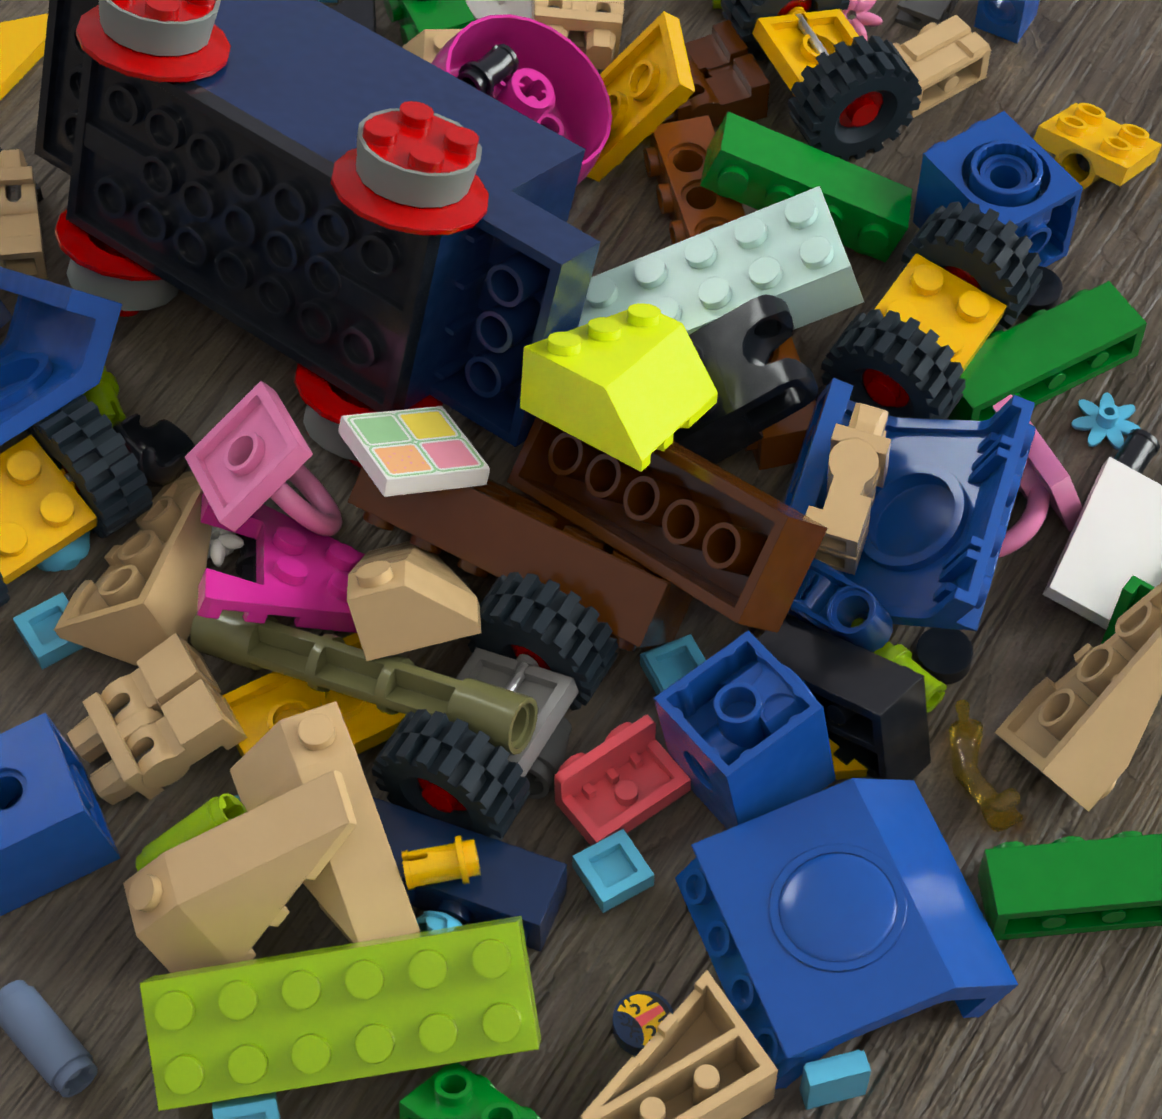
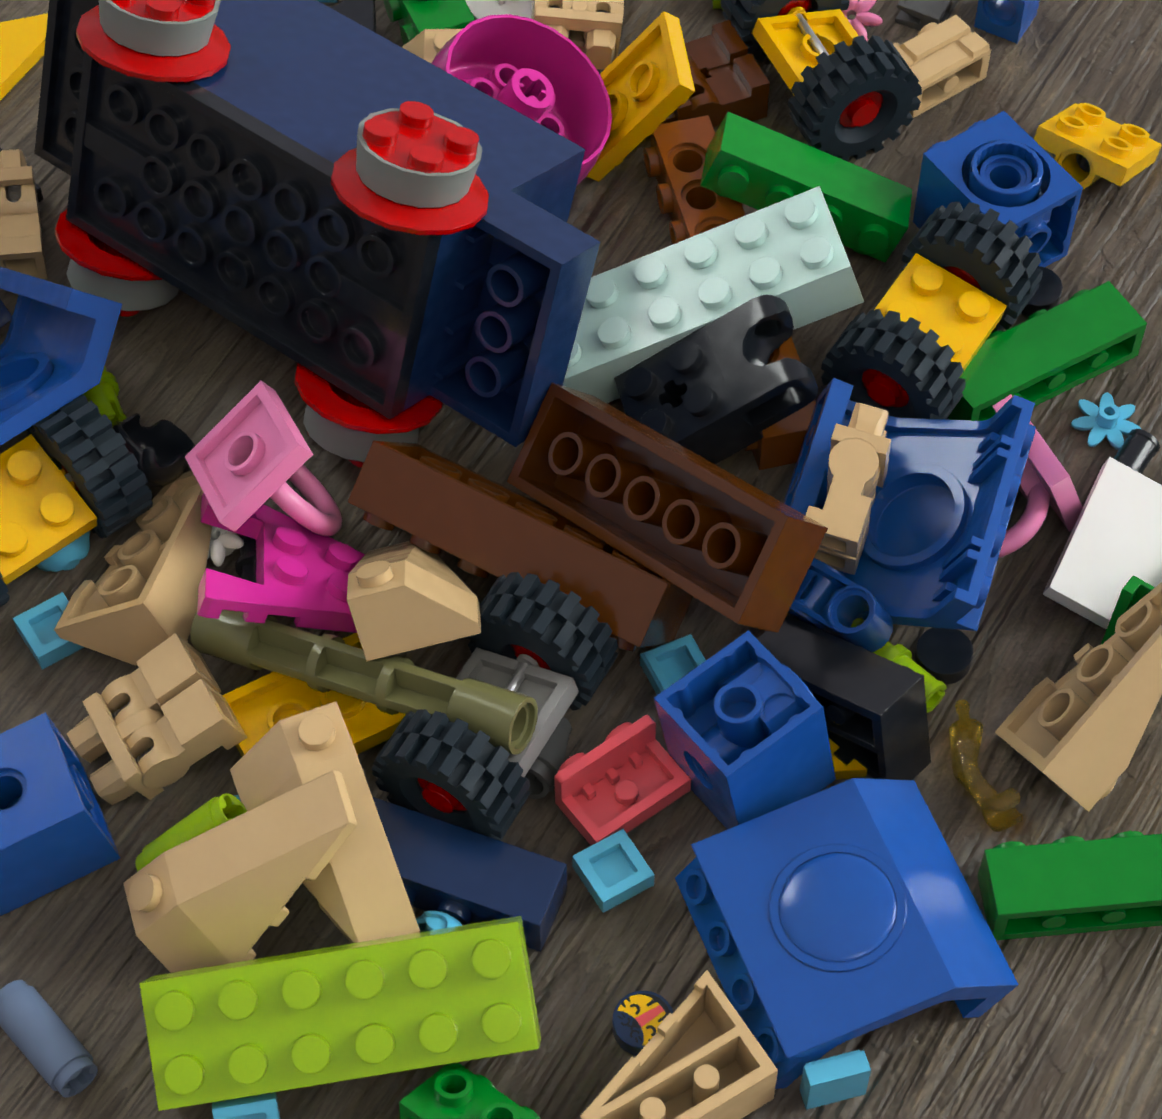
tile [338,406,490,497] -> none
yellow pin [401,835,481,890] -> none
black pin [457,44,519,96] -> none
neon yellow wedge [520,303,718,472] -> none

